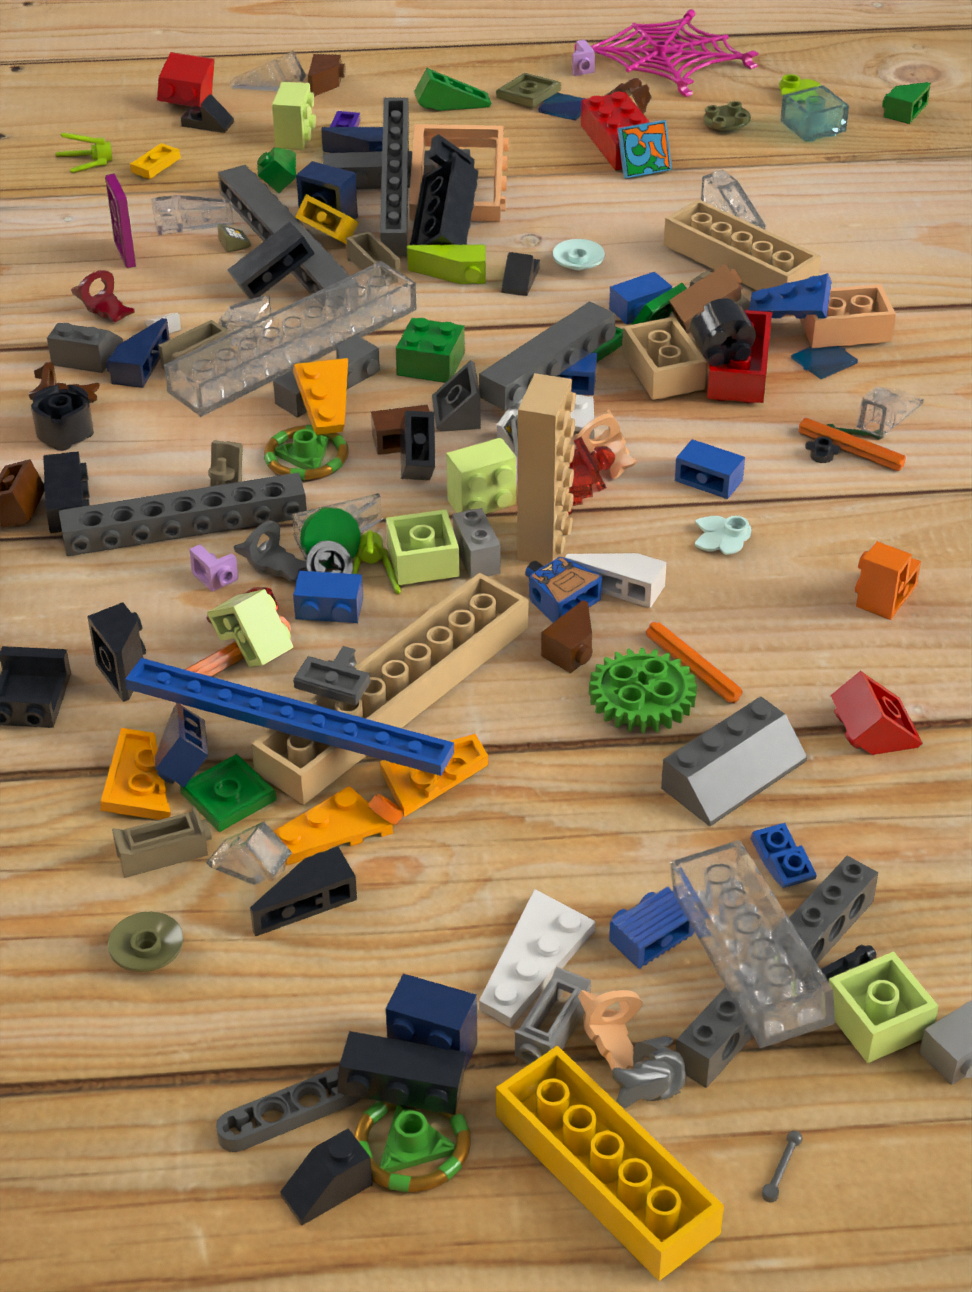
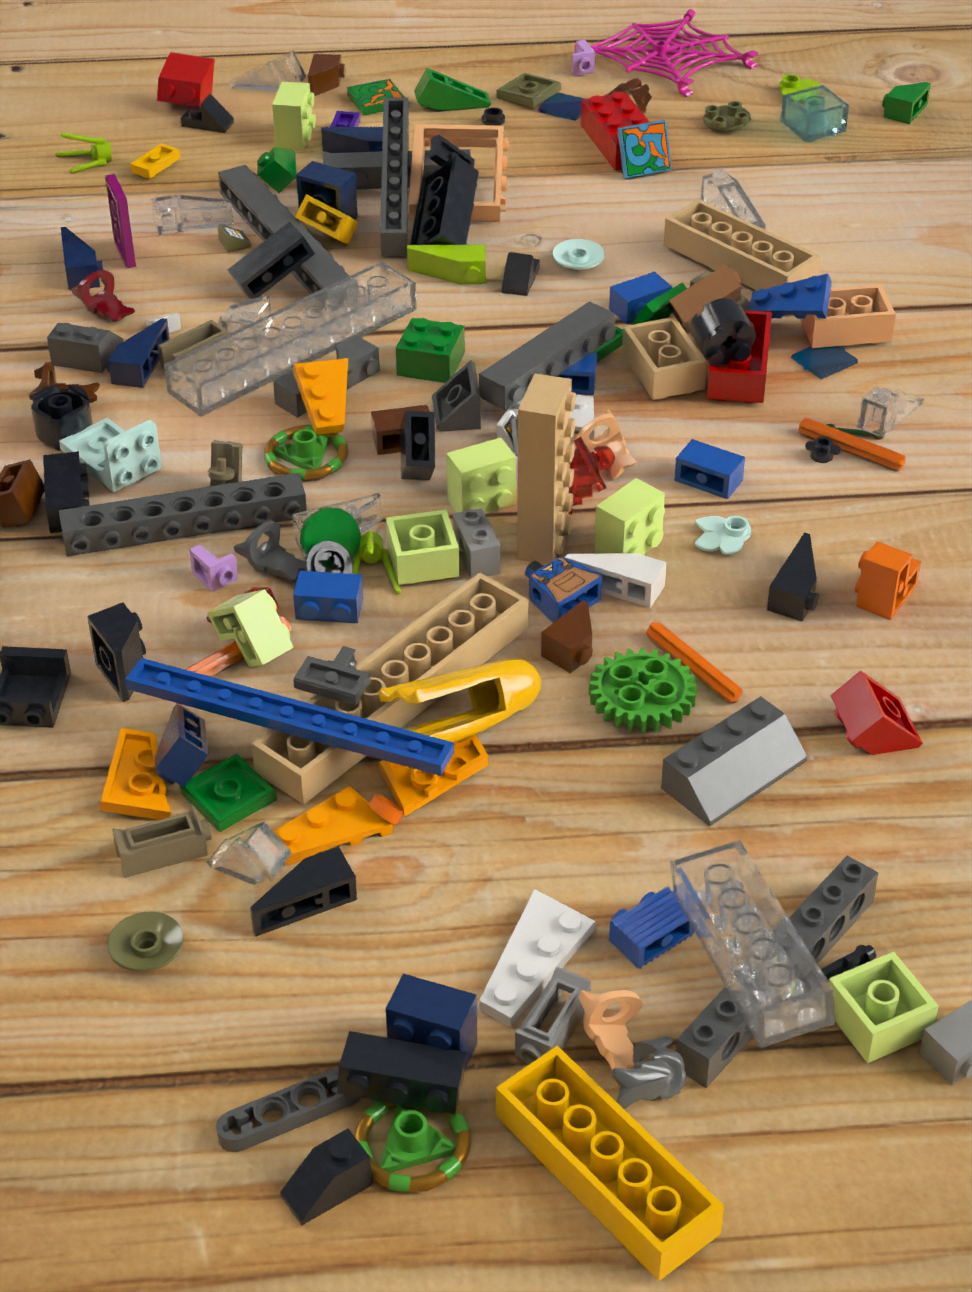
dark tan window [346,231,401,289] -> none
blue slope [750,823,817,888] -> none
dark grey hinge [762,1130,803,1202] -> none
none -> light aqua bracket [59,418,162,492]
none -> dark blue slope [60,227,103,291]
none -> tile [347,79,404,115]
none -> yellow piece [379,659,541,742]
none -> black plate [482,107,505,126]
none -> yellowish green brick [595,478,665,555]
none -> black slope [767,532,819,621]

